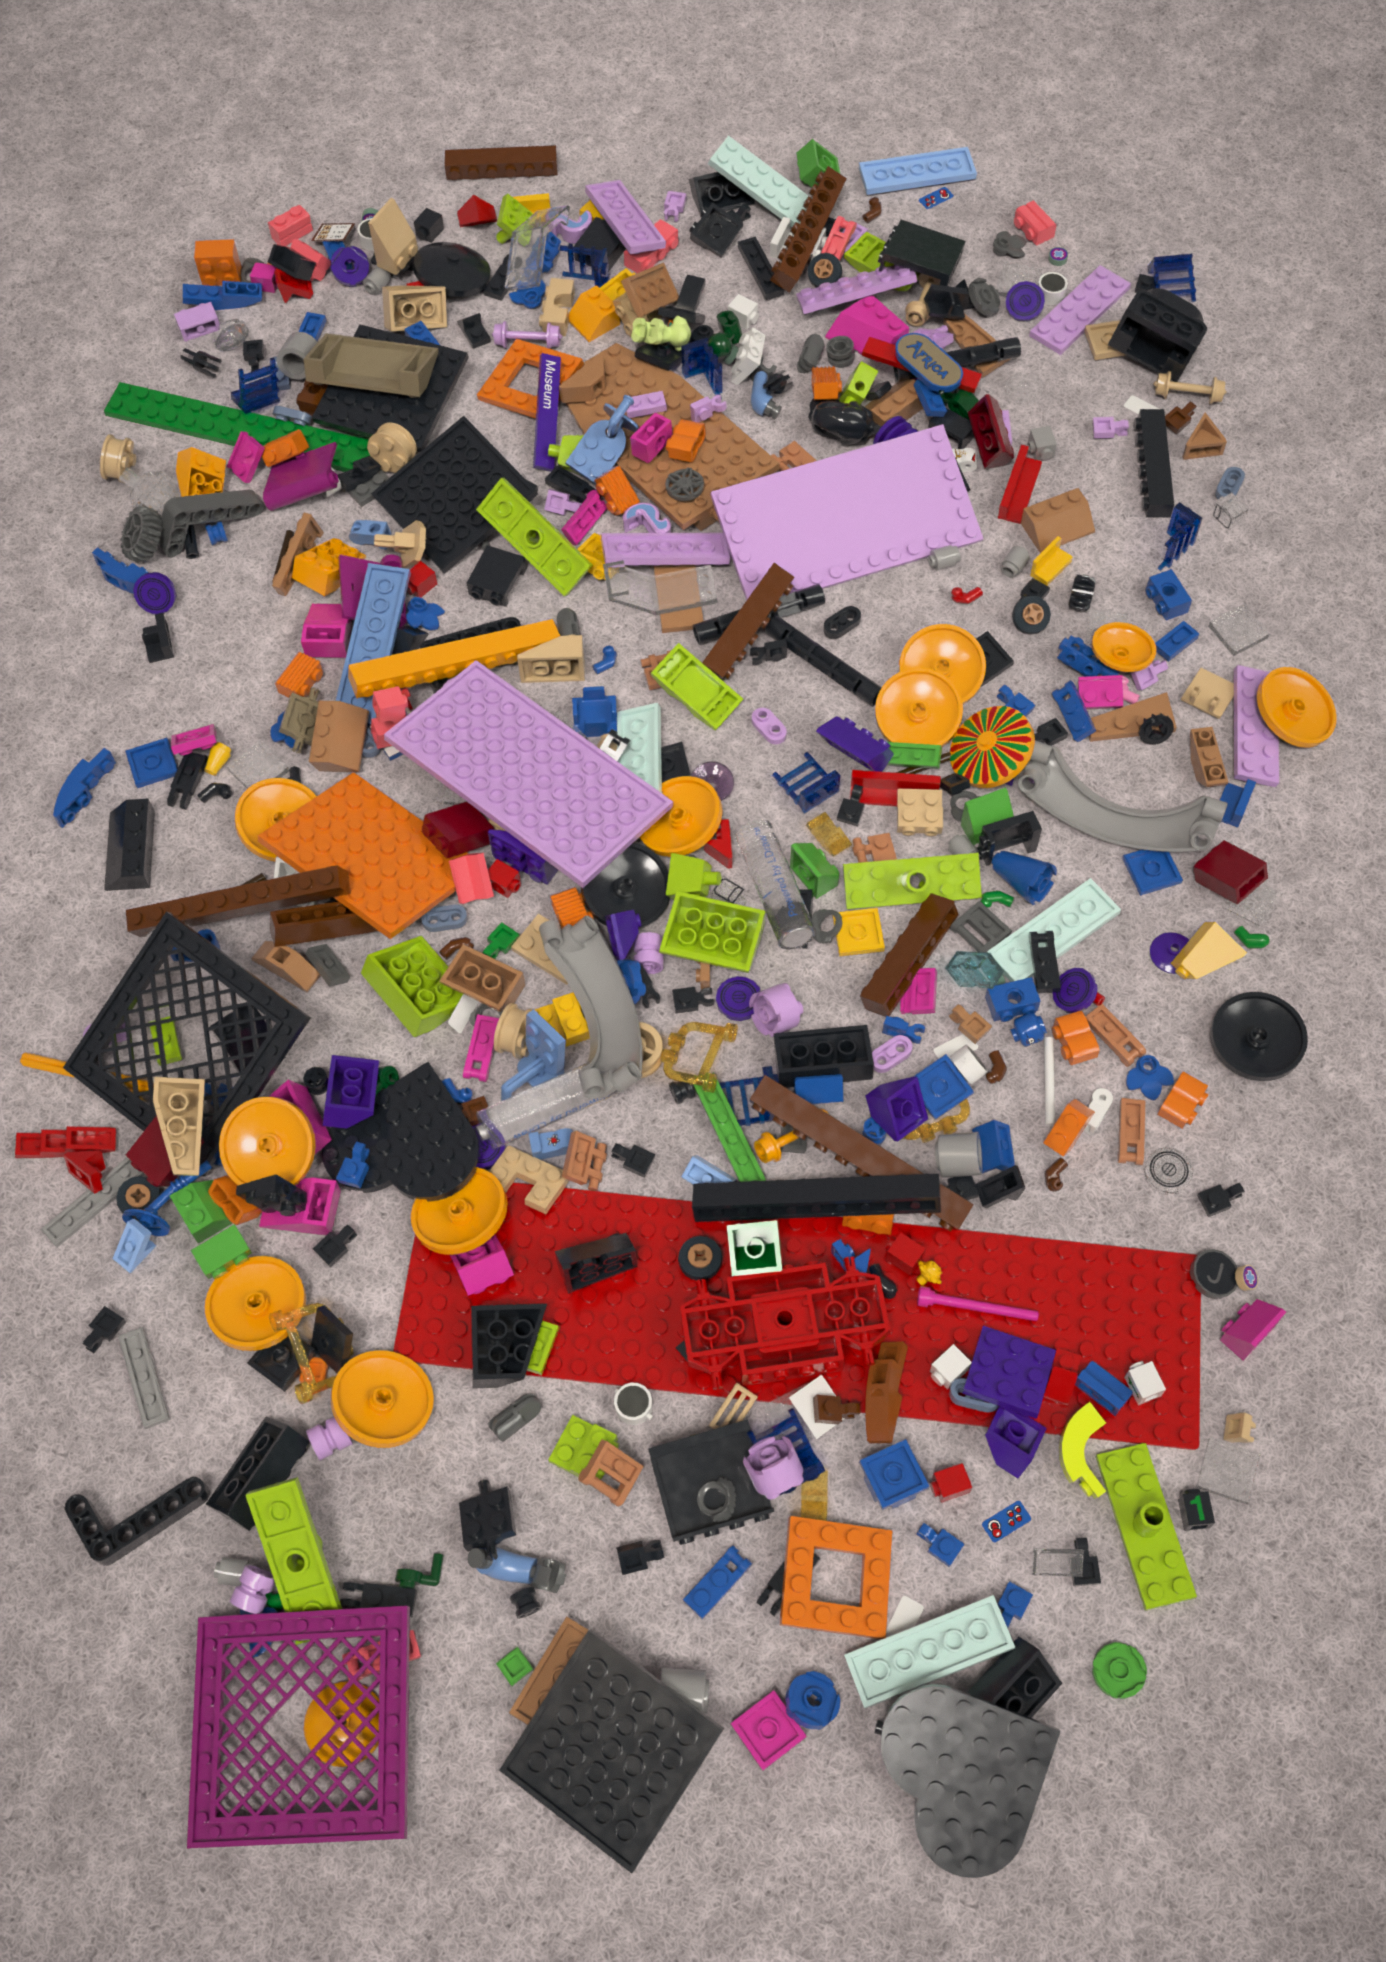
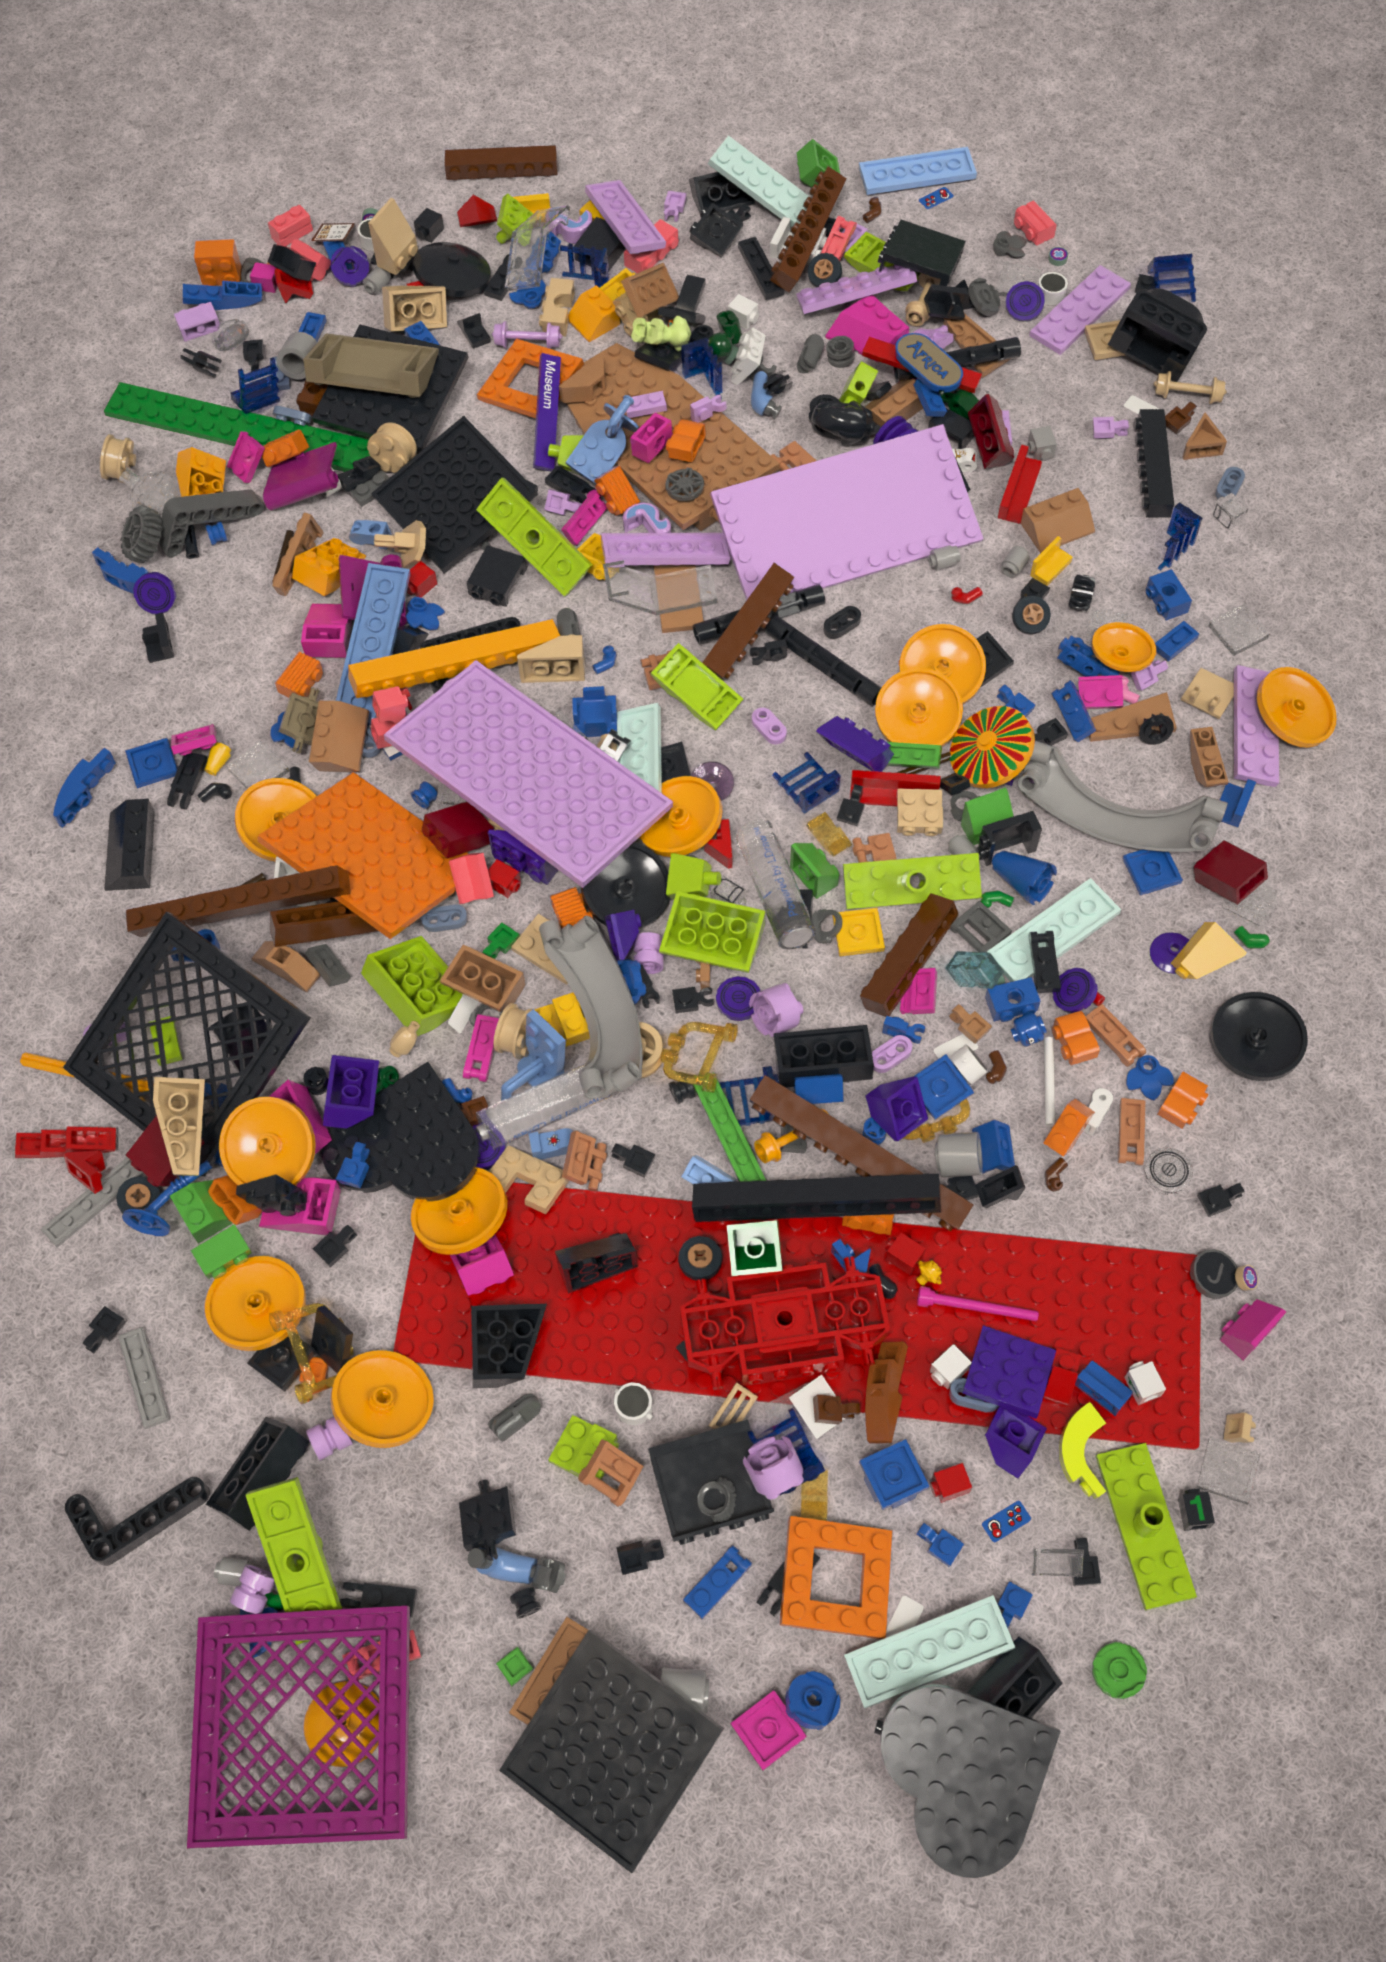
light blue slope [112,1219,156,1273] -> none
dark green plate [395,1553,444,1589] -> none
reddish brown arm [439,937,474,960] -> none
lime plate [527,1321,559,1375] -> none
orange brick [811,366,842,400] -> none
none -> tan plant [389,1021,420,1057]
none -> blue wheel [411,781,439,809]

